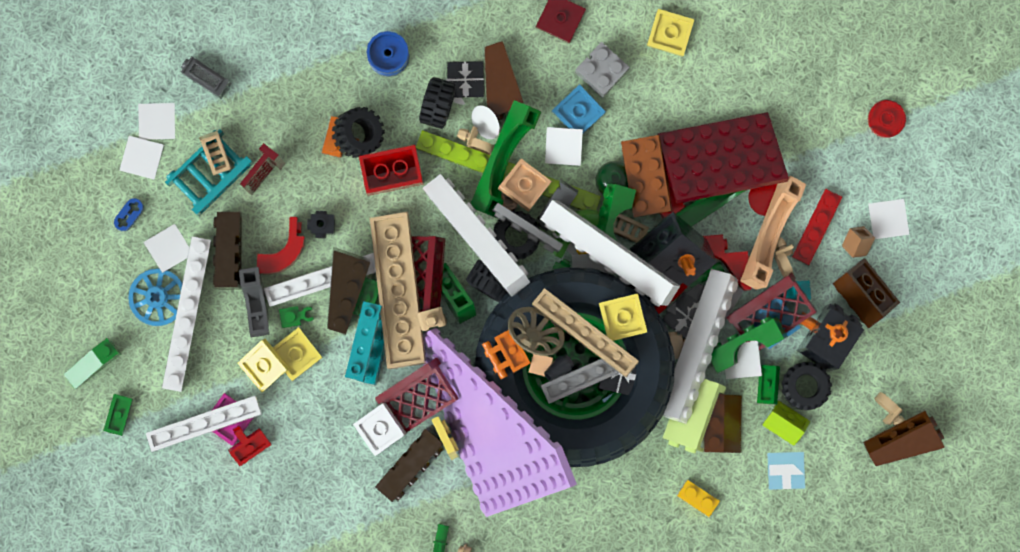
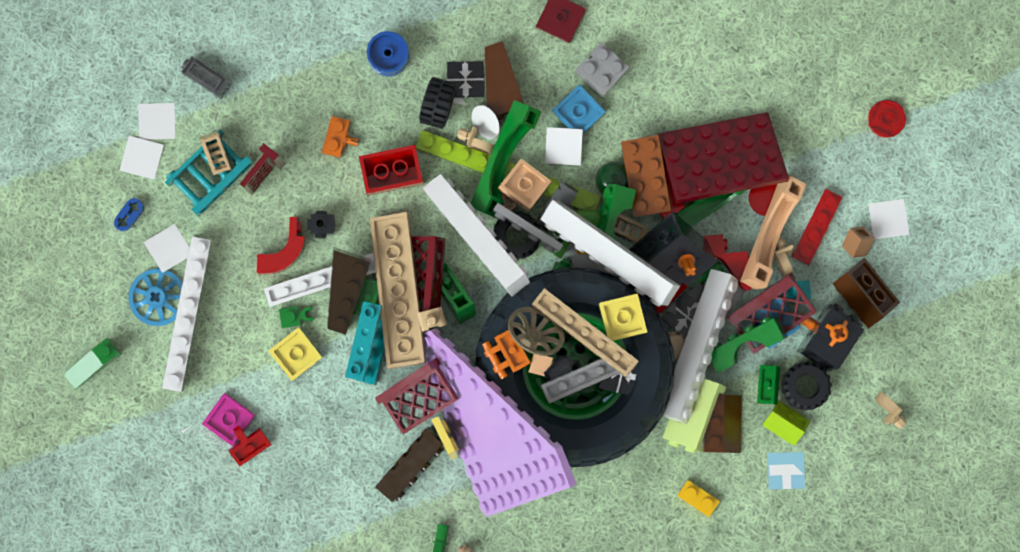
green plate [103,394,133,436] -> none
white plate [146,396,262,452] -> none
dark brown wedge [213,212,242,290] -> none
light yellow plate [238,339,289,392] -> none
dark grey arch [239,267,270,338] -> none
black tyre [332,107,385,158] -> none
white plate [353,402,407,456] -> none
black tyre [466,259,508,302] -> none
light yellow plate [647,9,694,57] -> none
white sticker [722,341,762,379] -> none
reddish brown slope [863,411,945,466] -> none

